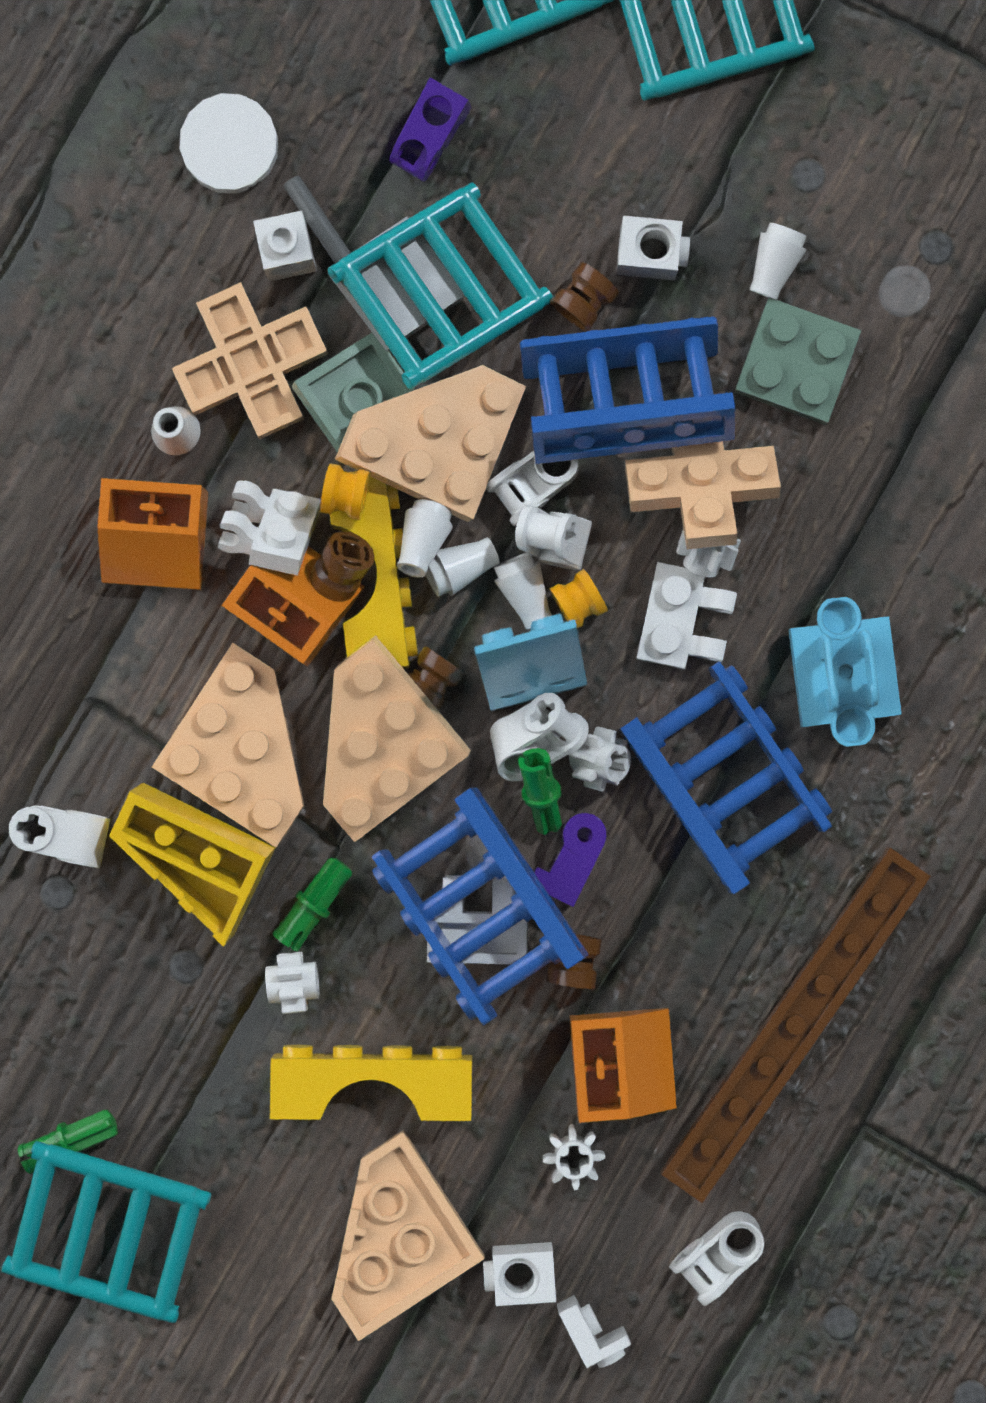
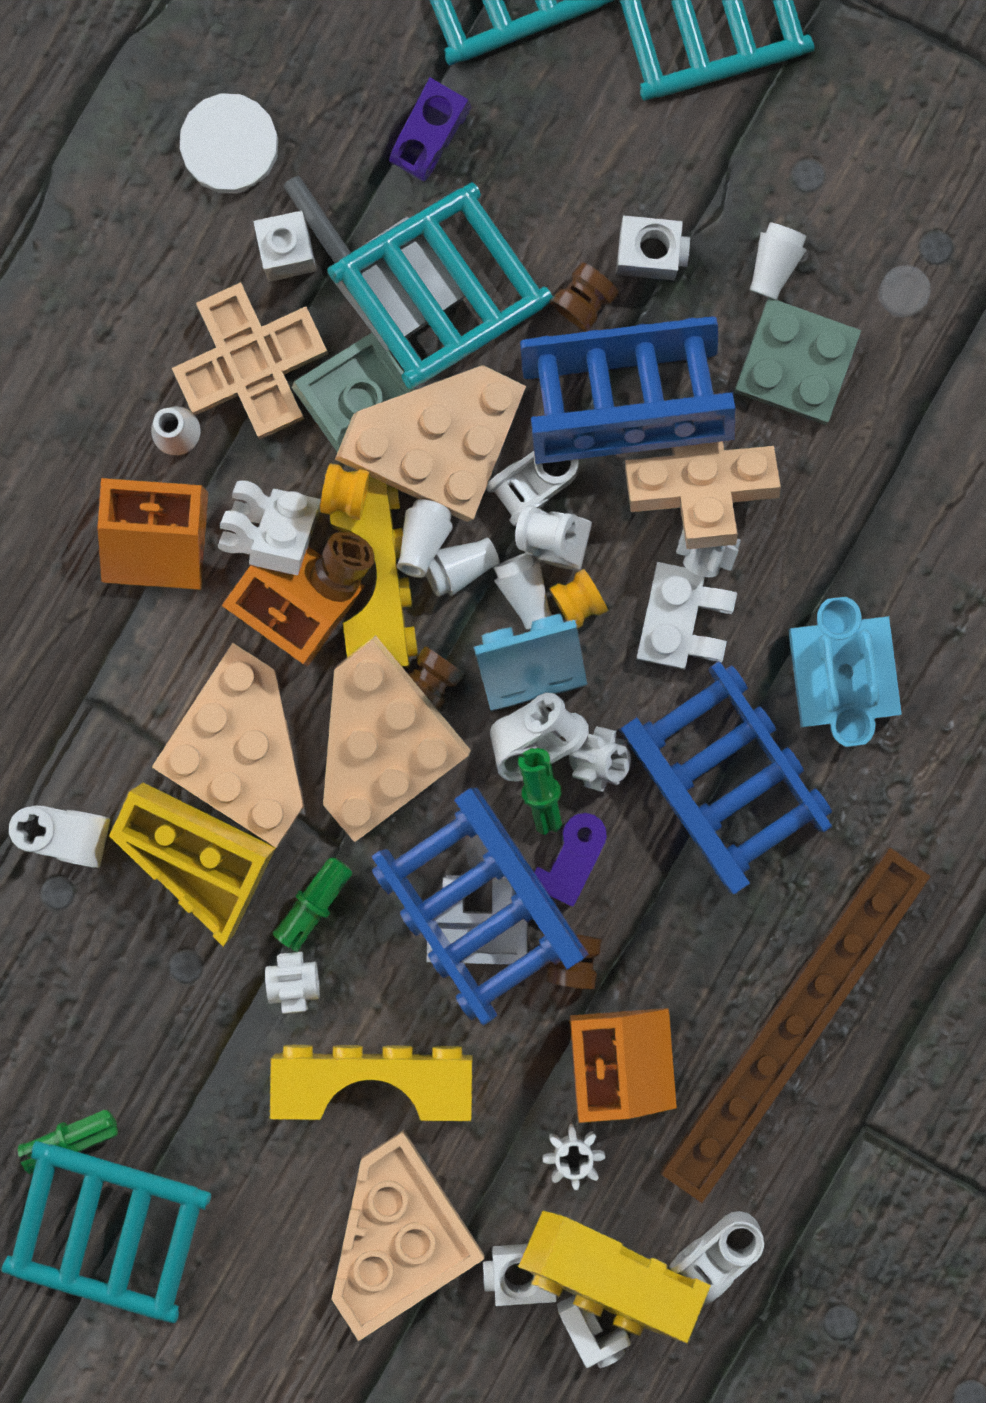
none -> yellow wedge [518,1211,711,1343]

